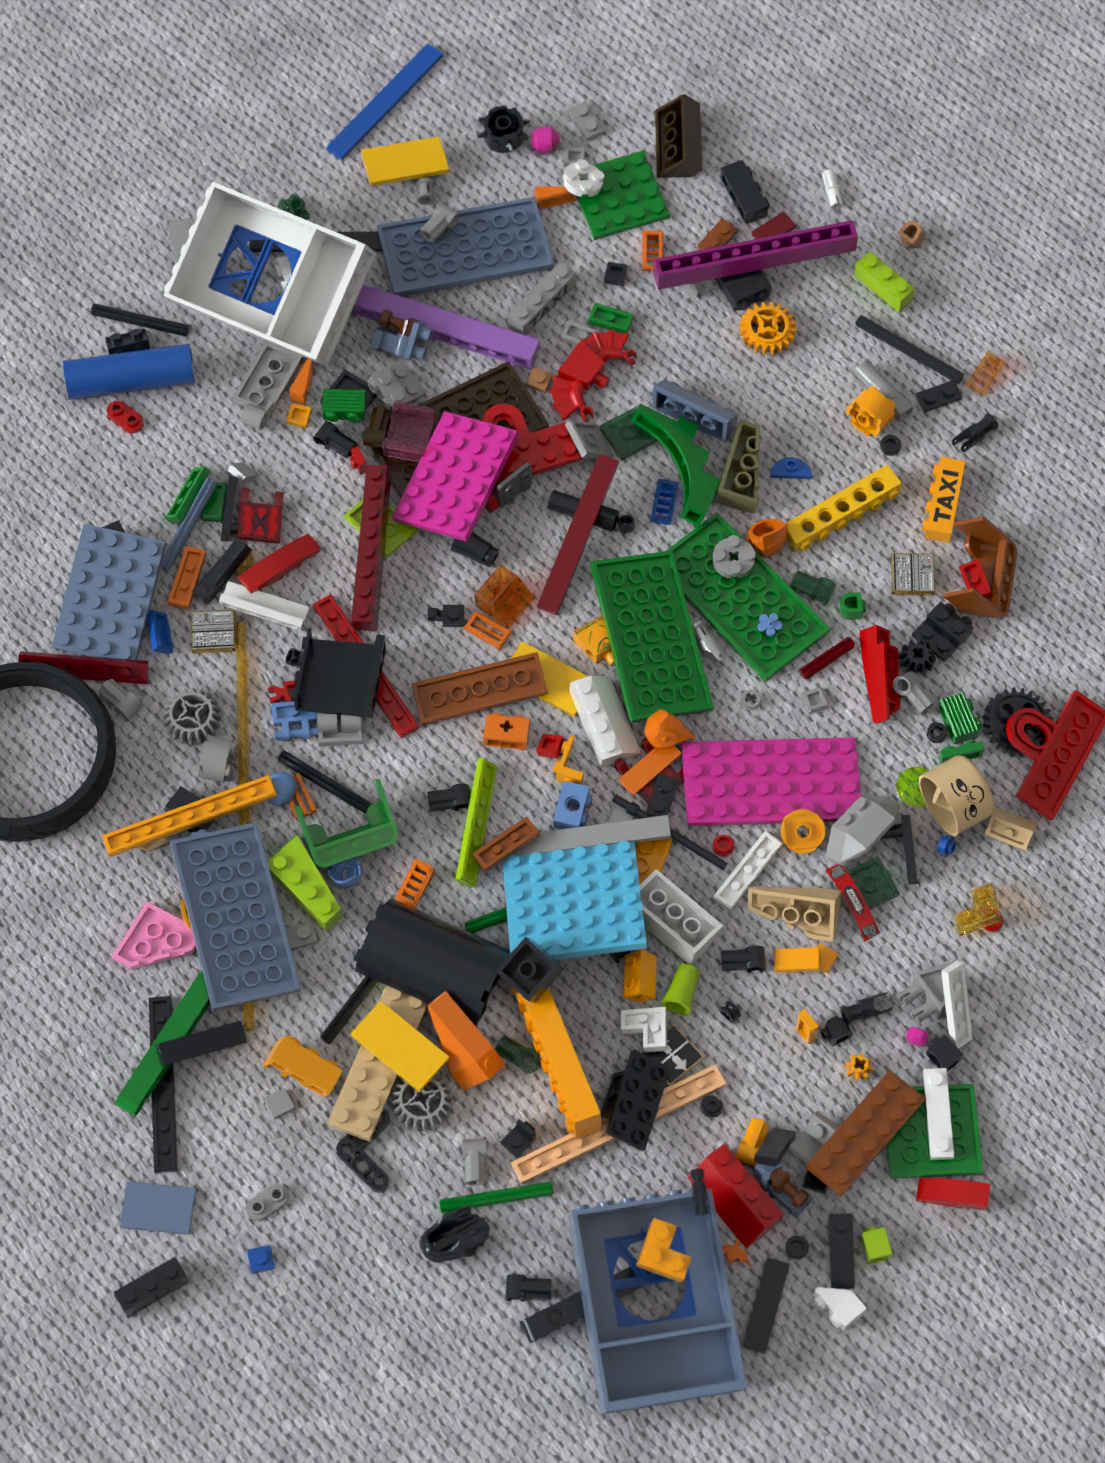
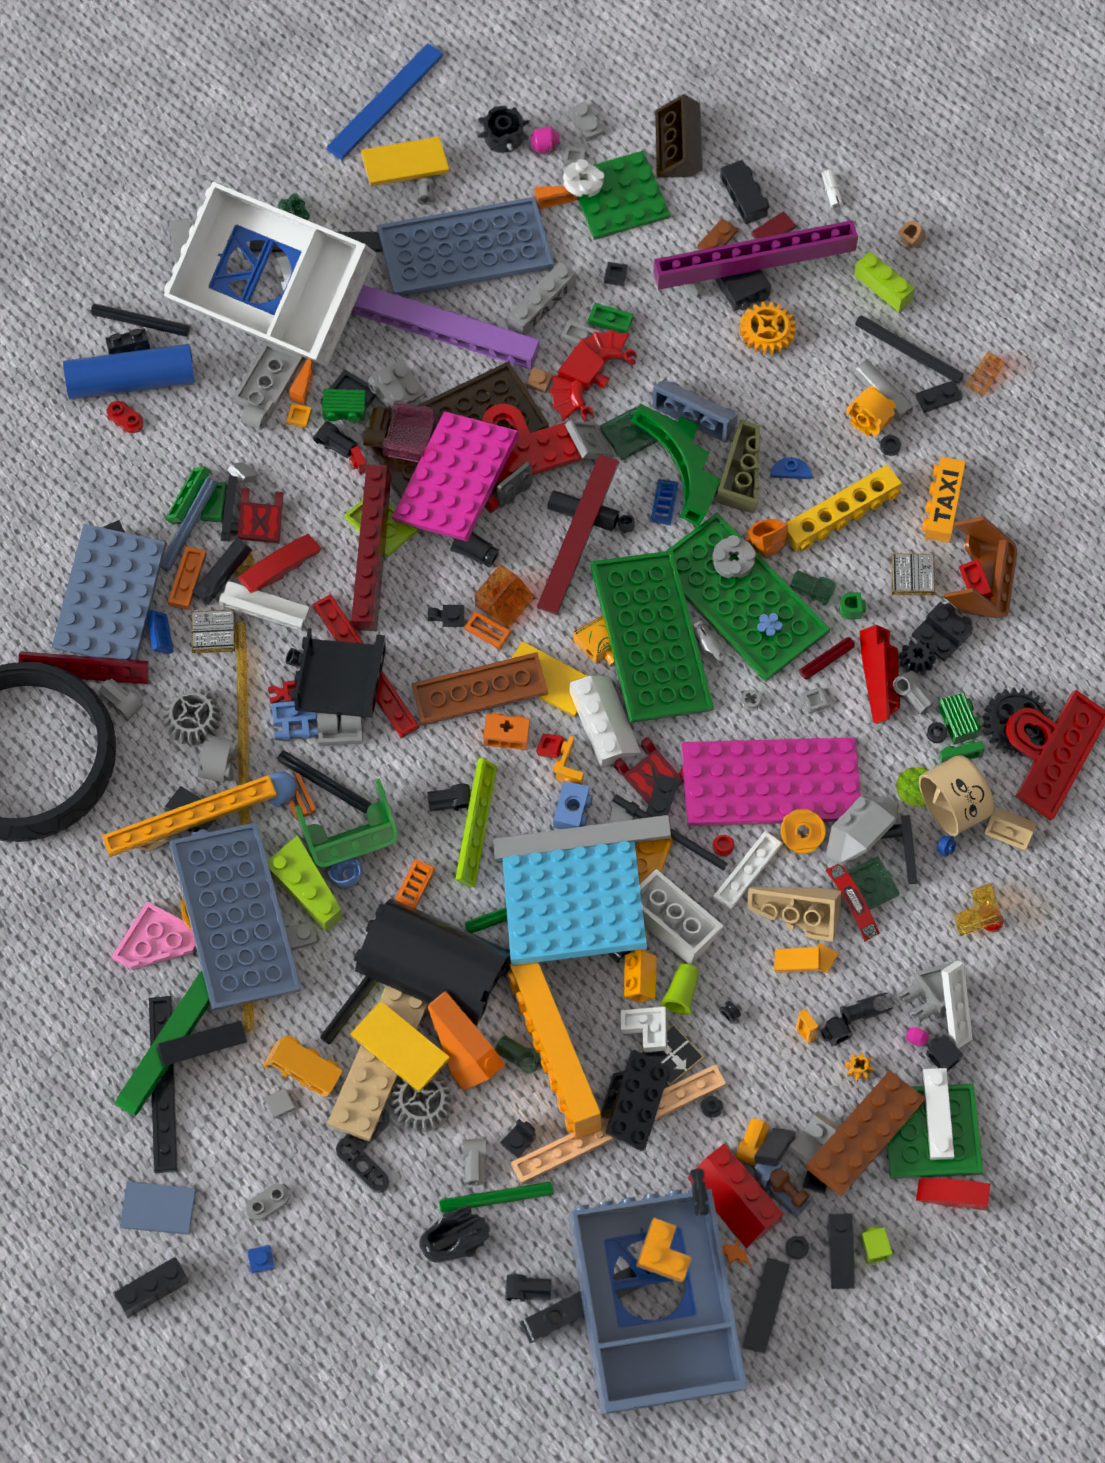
sand blue hips [371,309,433,360] -> none
light grey piece [420,203,460,242] -> none
dark orange plate [472,816,540,873] -> none
black brick [496,937,565,1003] -> none
orange tile [619,745,682,796] -> none
orange slope [642,230,663,271] -> none
orange helmet [644,709,696,748] -> none
black piece [721,946,766,973] -> none
white slope [813,1287,867,1331] -> none
black piece [952,413,999,452] -> none

